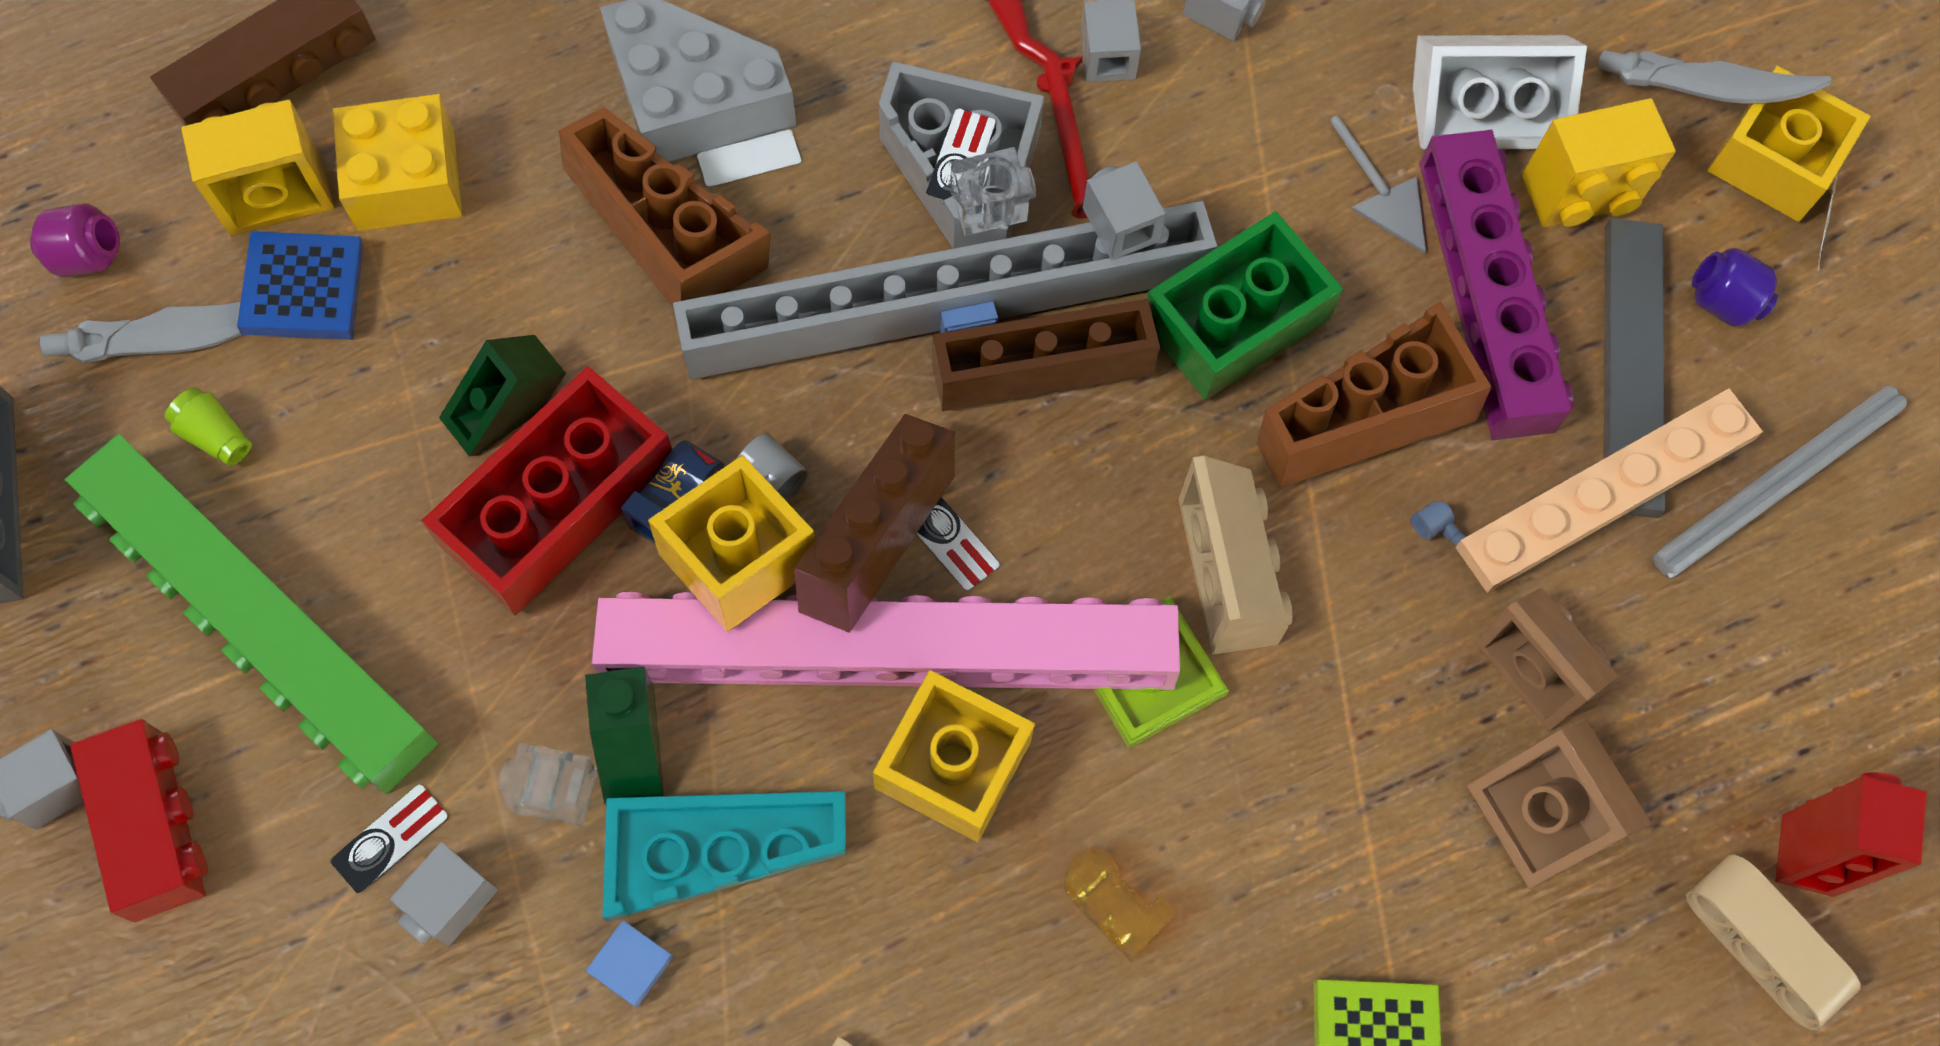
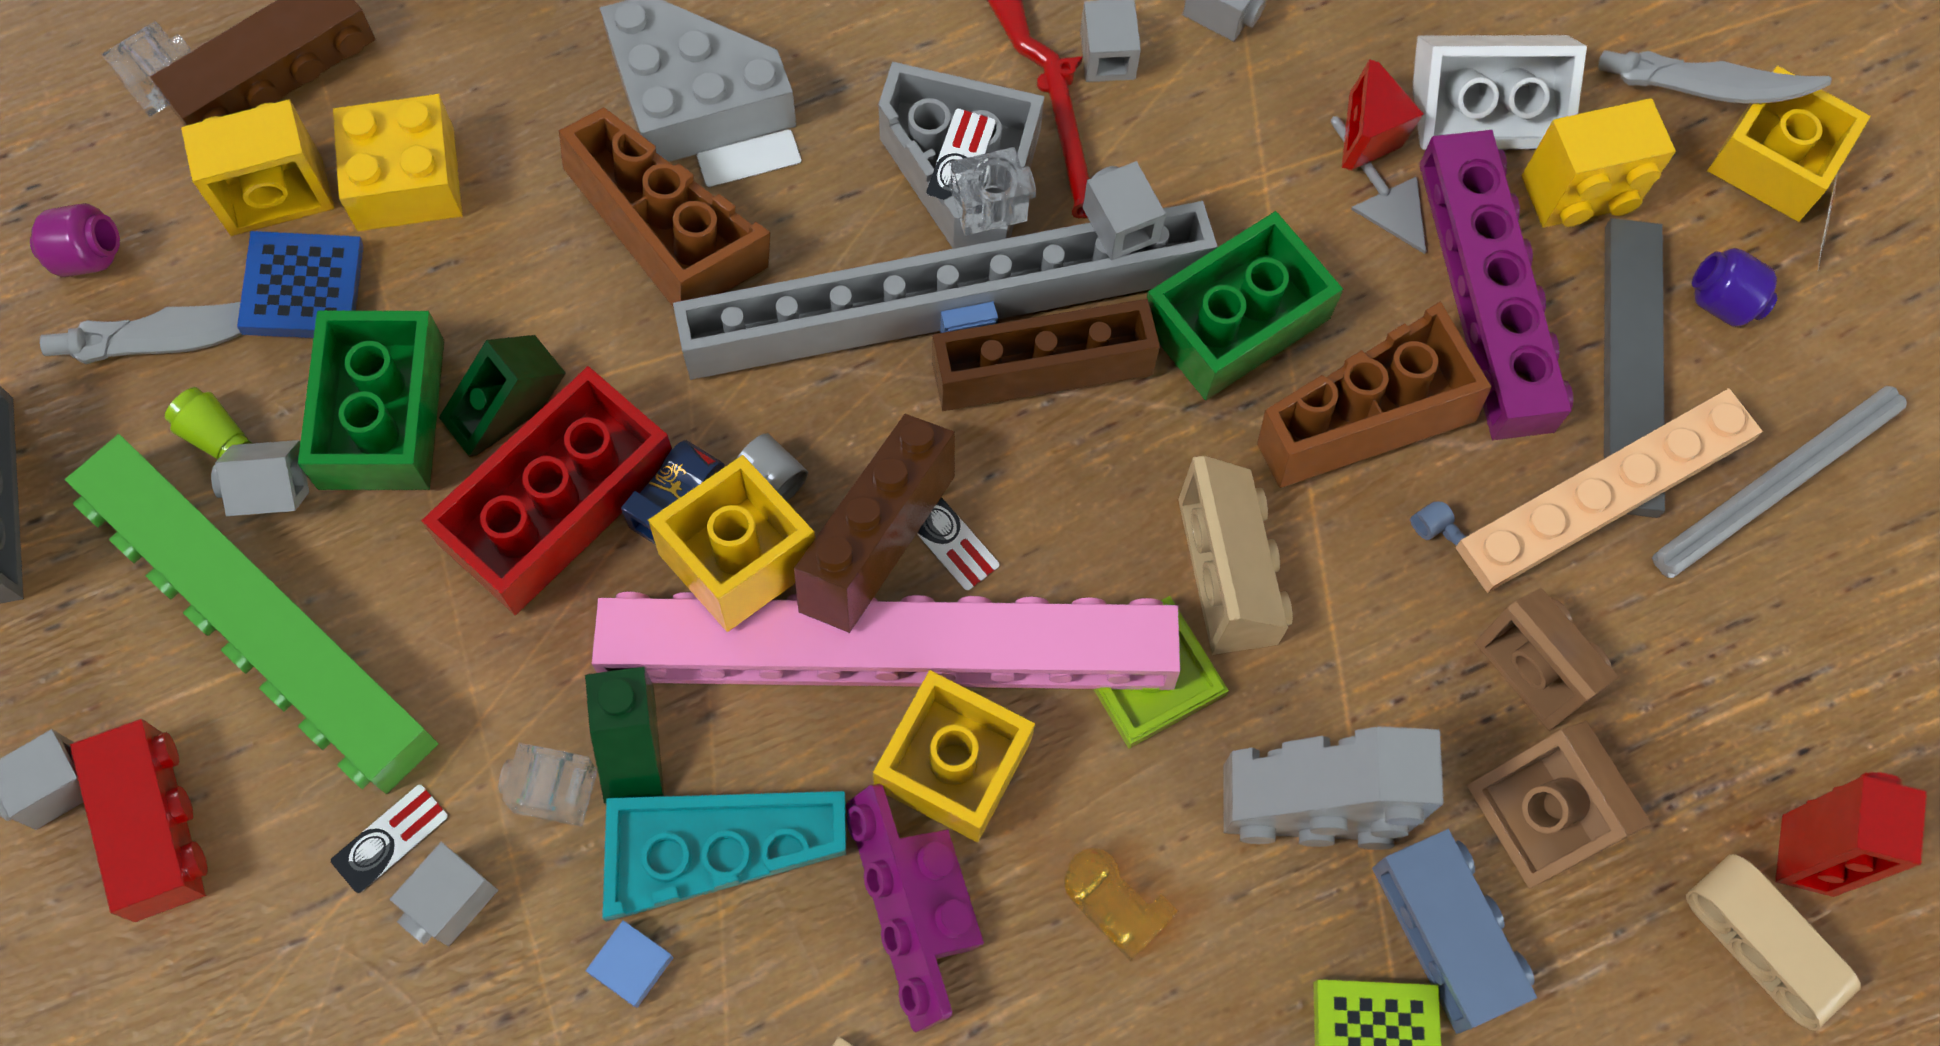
none -> clear brick [102,21,192,117]
none -> light grey brick [211,440,309,516]
none -> green brick [298,310,444,490]
none -> magenta bracket [846,784,984,1032]
none -> light grey brick [1223,727,1443,850]
none -> red slope [1342,59,1424,170]
none -> sand blue brick [1372,829,1538,1034]

